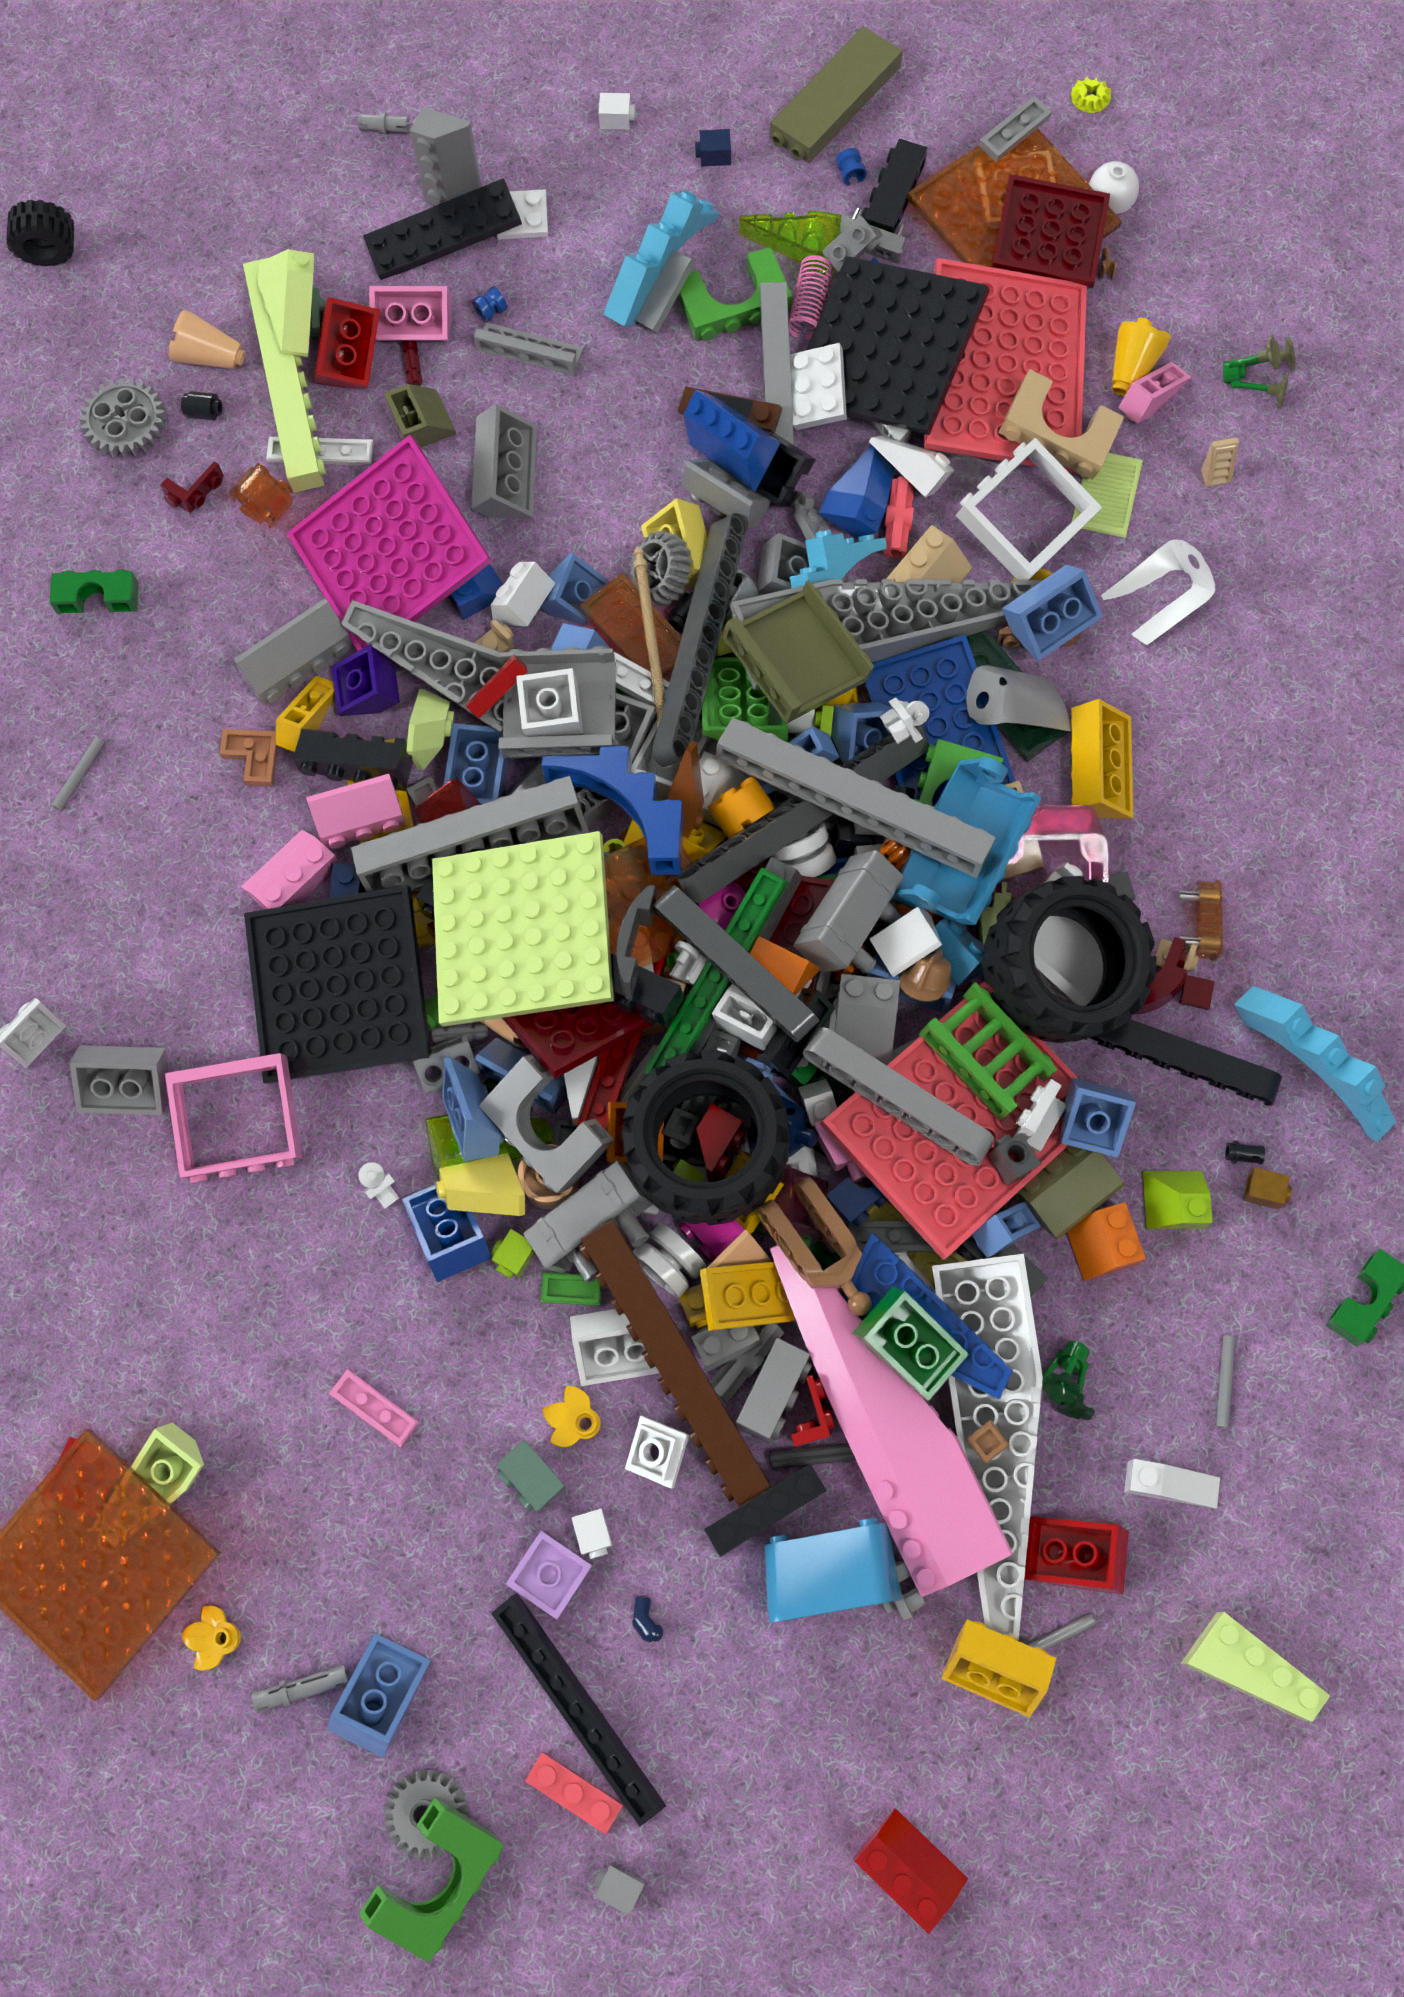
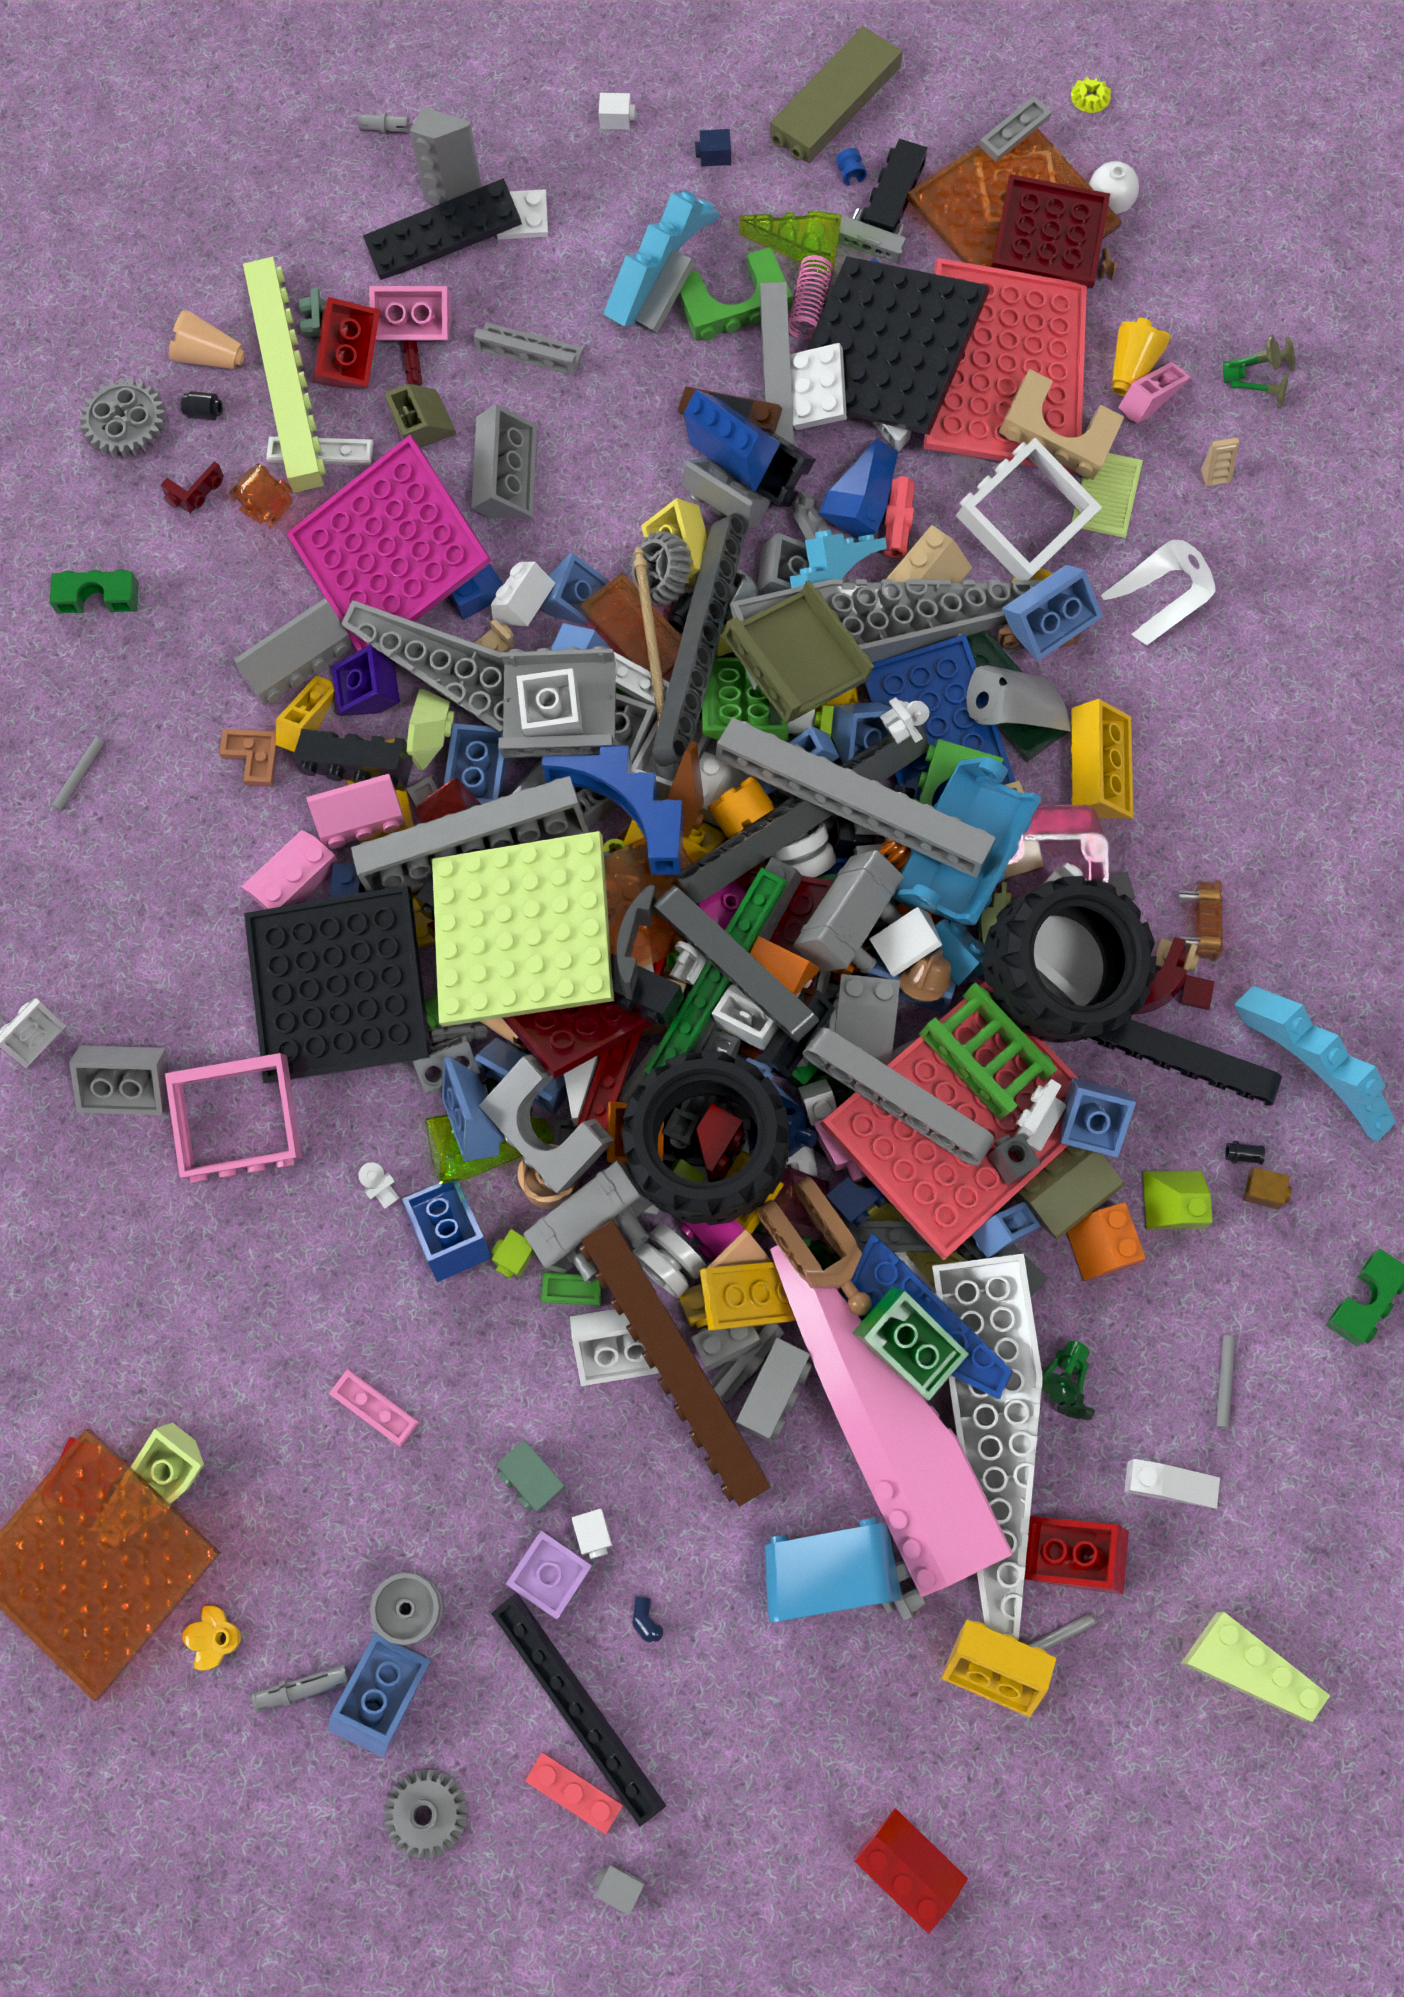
black tyre [7,200,74,266] -> none
yellowish green wedge [257,249,314,357] -> none
bright green arch [359,1797,504,1963] -> none
light yellow slope [435,1153,525,1216] -> none
red piece [466,655,528,718] -> none
blue wheel [472,286,508,323] -> none
yellow plate [542,1385,601,1447] -> none
white piece [625,1416,689,1488] -> none
black brick [704,1463,827,1557] -> none
dark grey axle [770,1443,856,1469] -> none
red bracket [791,1374,835,1447] -> none
light grey bracket [823,216,883,272] -> none
white slope [869,436,954,497] -> none
medium nougat tile [966,1420,1010,1464] -> none
none -> light grey wheel [370,1573,445,1645]

